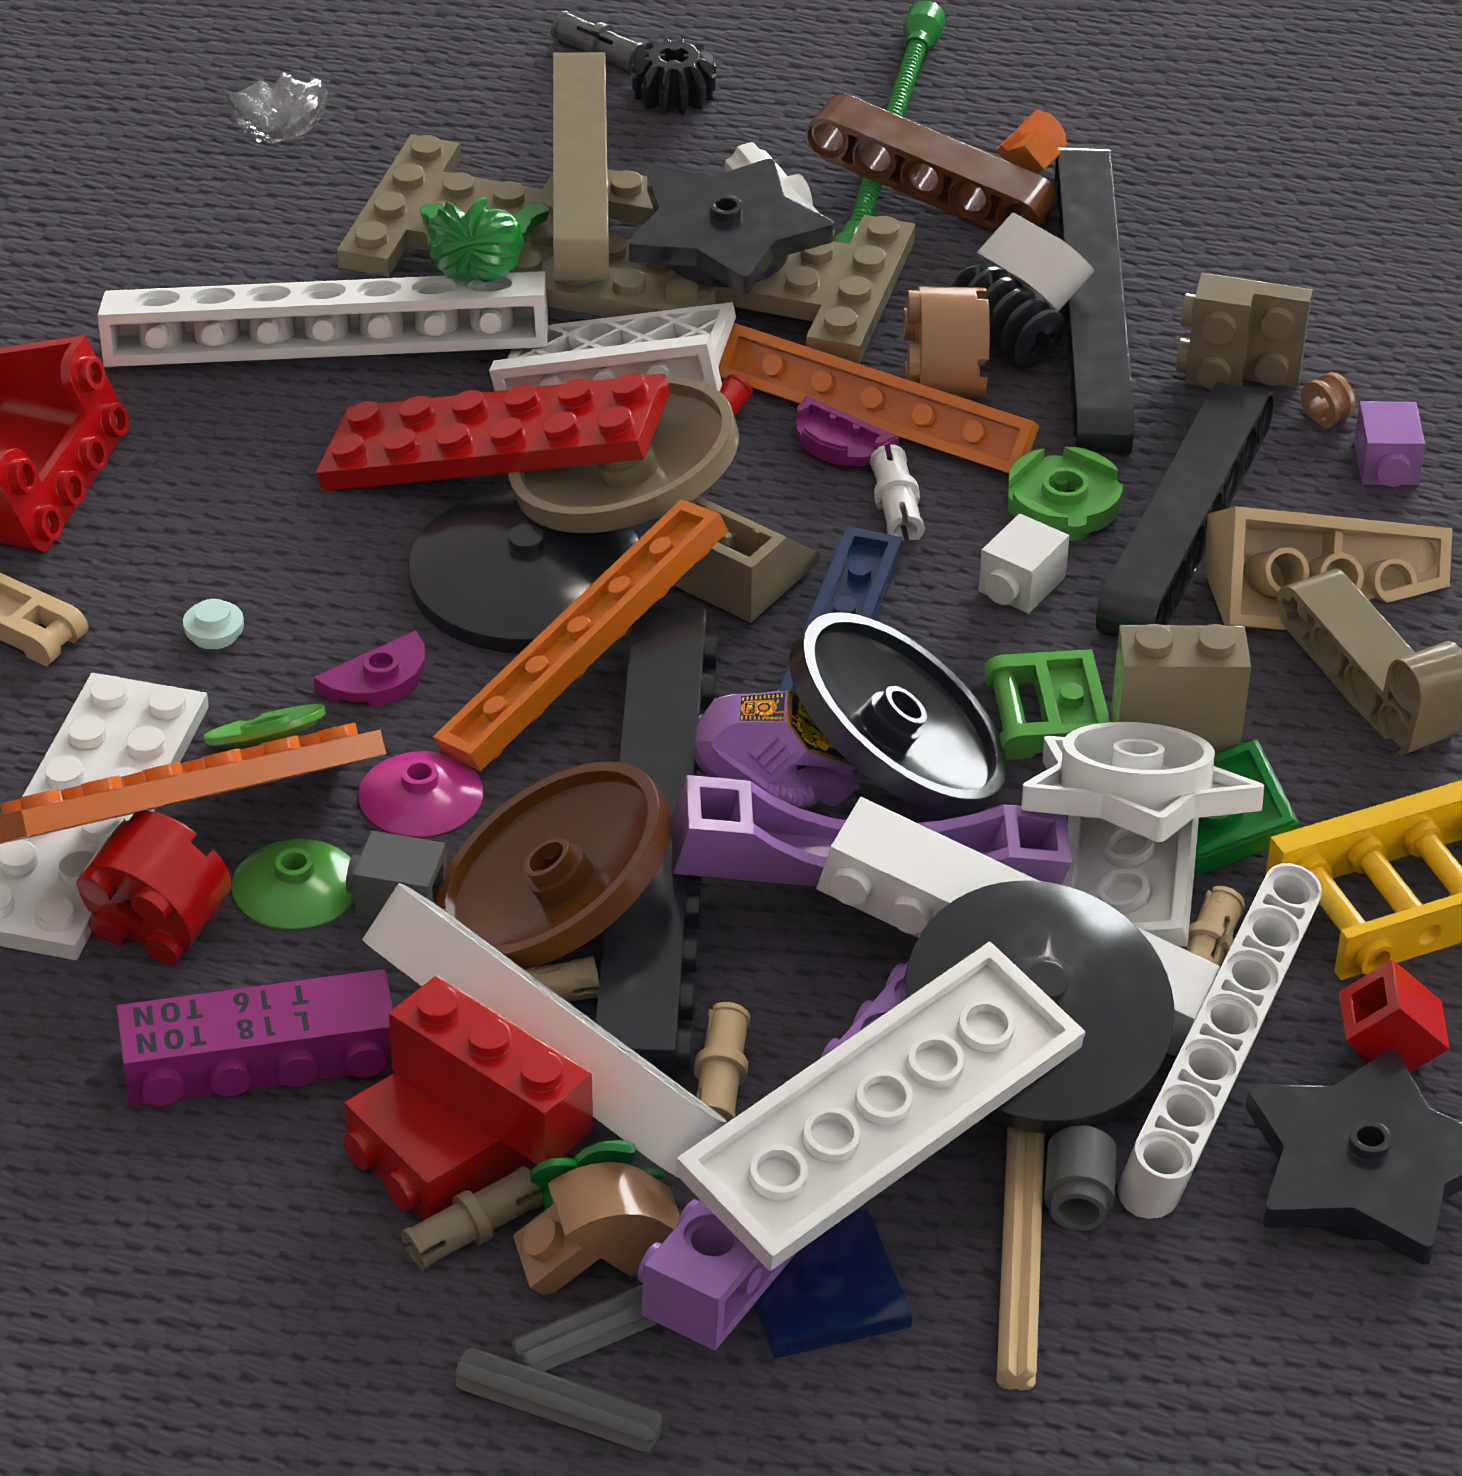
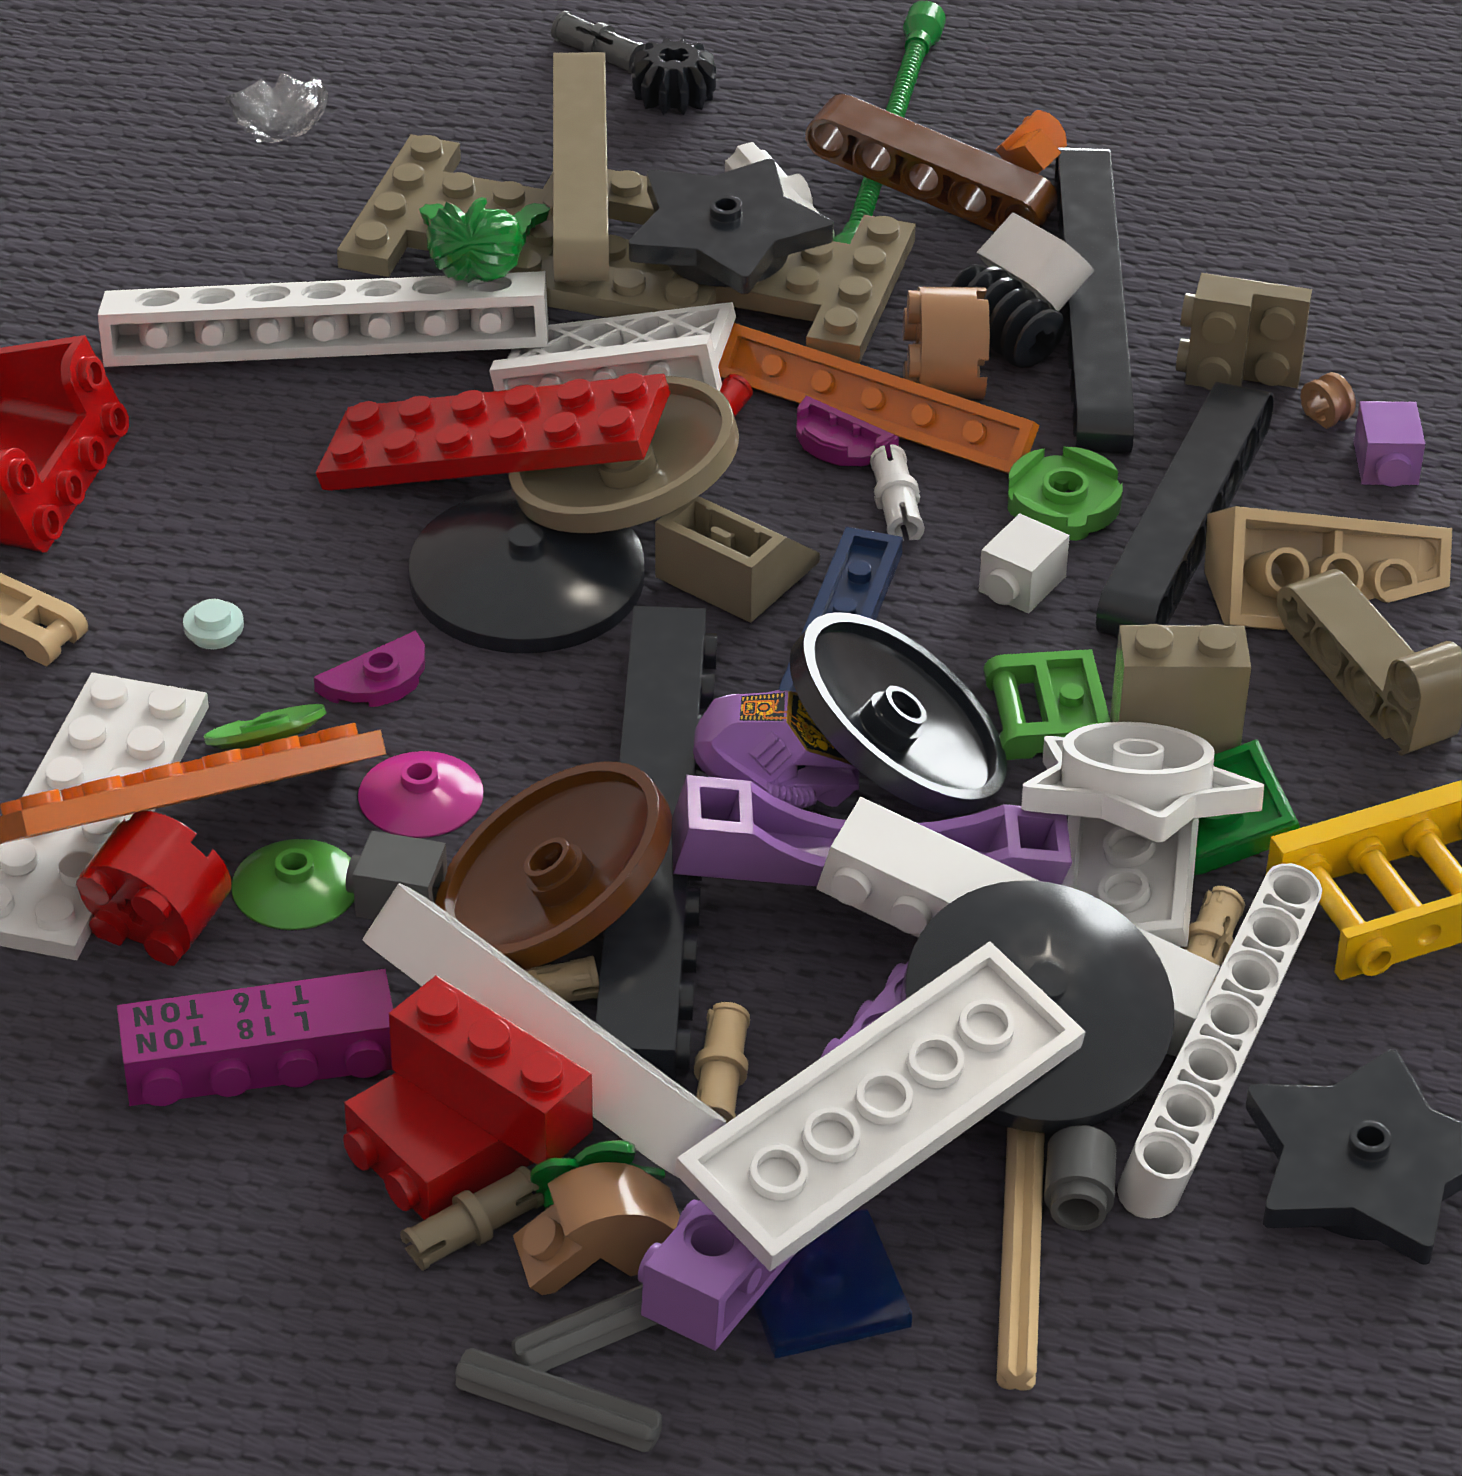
orange plate [433,499,729,771] -> none
red brick [1339,960,1450,1072] -> none

